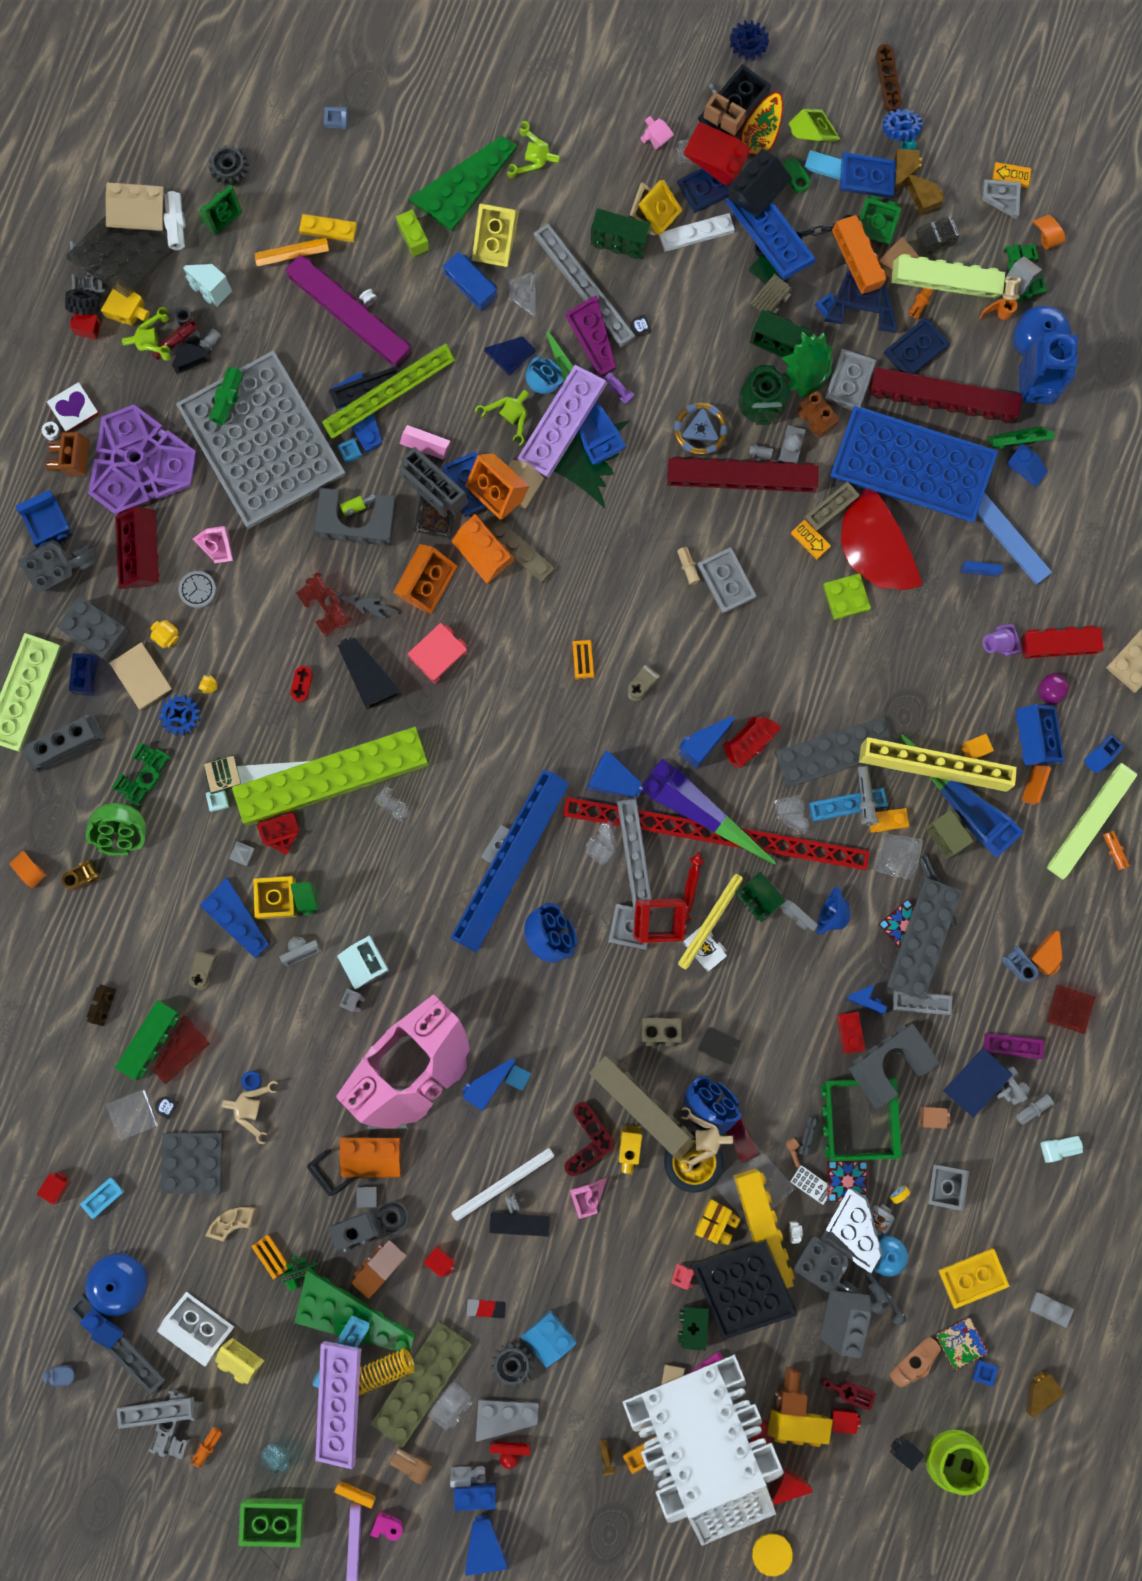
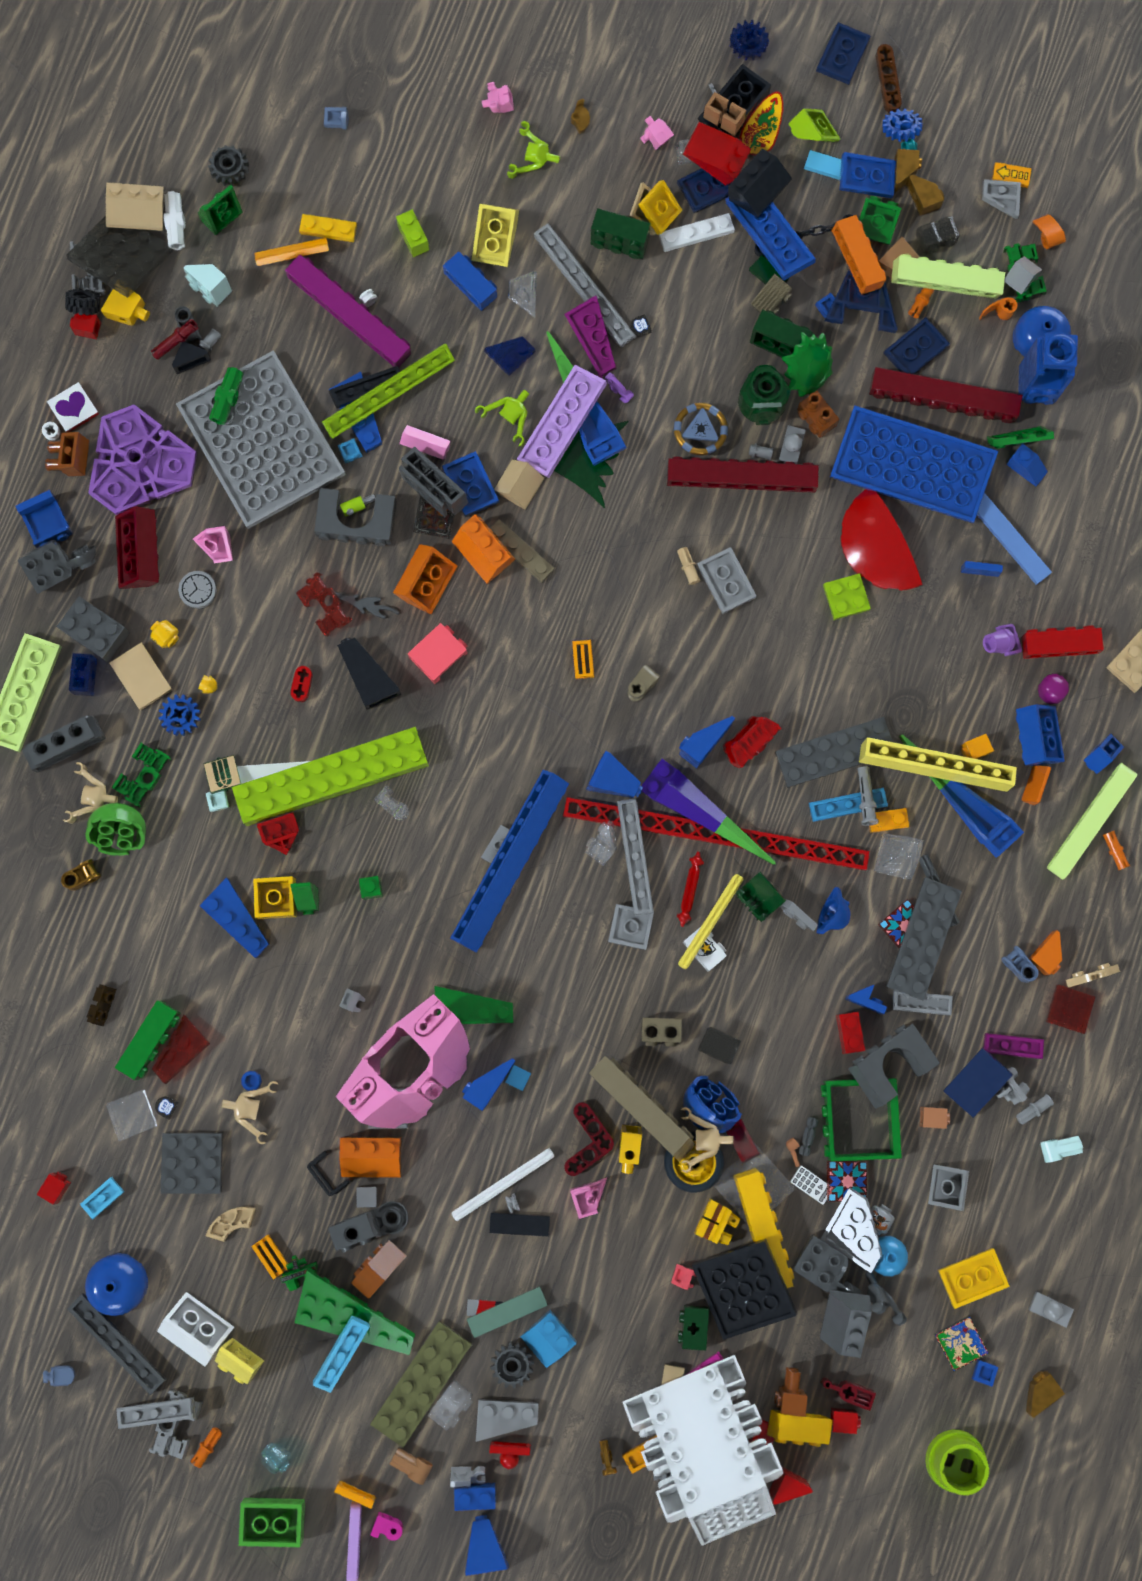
orange panel [10,851,47,889] -> none
blue slope [80,1308,124,1349] -> none
lime piece [122,307,171,361] -> none
dark tan piece [189,951,217,990] -> none
light grey tile [229,841,255,867] -> none
light grey tile [279,936,322,967] -> none
lavender plate [315,1341,361,1469] -> none
light aqua slope [337,936,389,990] -> none
yellow piece [359,1348,414,1396] -> none
green wing [408,136,517,232] -> none
red brick [423,1246,455,1278] -> none
orange slope [465,453,529,519] -> none
blue cylinder [524,903,577,963] -> none
dark azure cylinder [525,356,563,394] -> none
red window [633,898,688,943] -> none
yellow tile [752,1532,793,1576] -> none
clear slope [774,795,809,835] -> none
green piece [783,158,810,193] -> none
white plate [788,1221,803,1243] -> none
light orange tile [791,520,831,560] -> none
dark tan plate [804,481,860,531] -> none
light grey tile [824,349,877,410] -> none
yellow tile [890,1185,910,1204] -> none
nougat piece [890,1337,941,1388] -> none
black brick [890,1436,925,1471] -> none
olive brick [925,810,974,859] -> none
tan bush [1003,276,1021,300] -> none
none -> tan piece [63,762,118,824]
none -> green brick [359,876,383,900]
none -> green wing [435,986,514,1024]
none -> sand green tile [467,1286,548,1338]
none -> bright pink piece [482,82,514,113]
none -> pearl gold piece [571,99,590,134]
none -> dark blue tile [816,22,871,85]
none -> tan plate [1066,963,1120,987]

